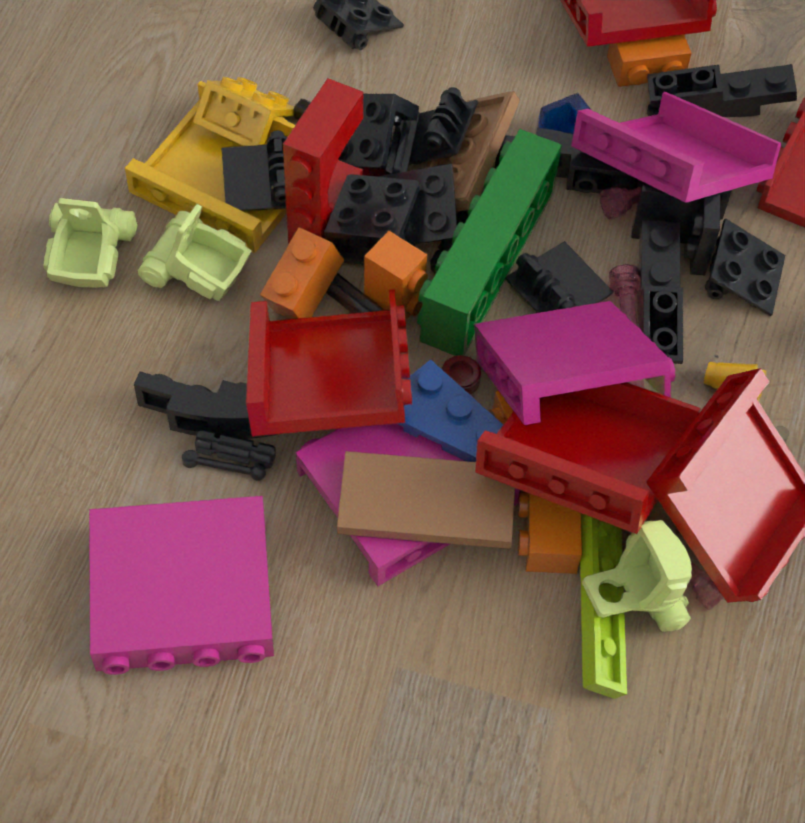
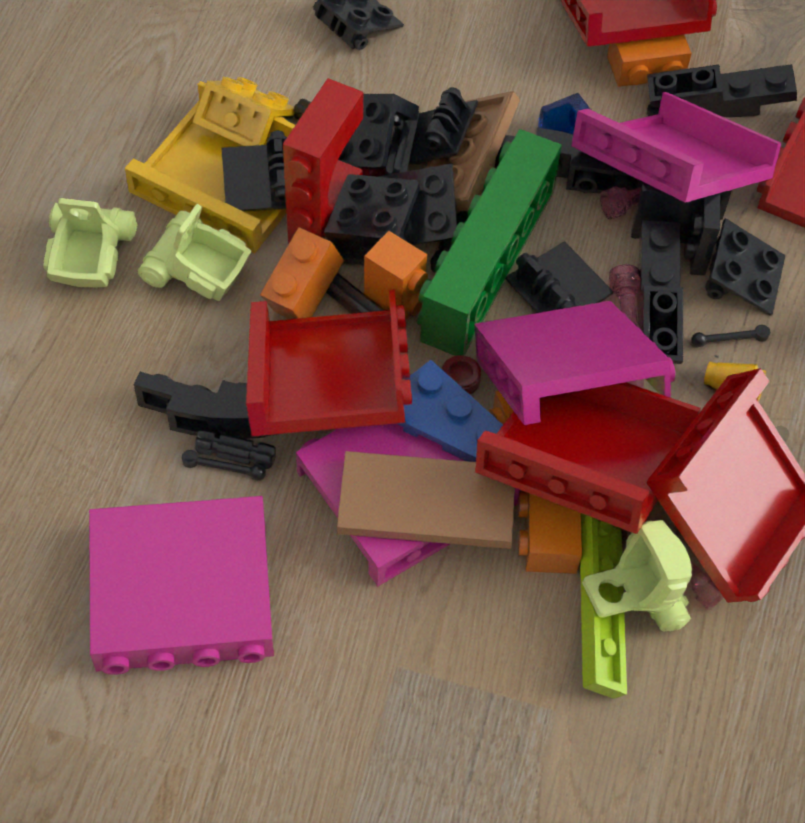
none -> black hinge [691,324,771,347]

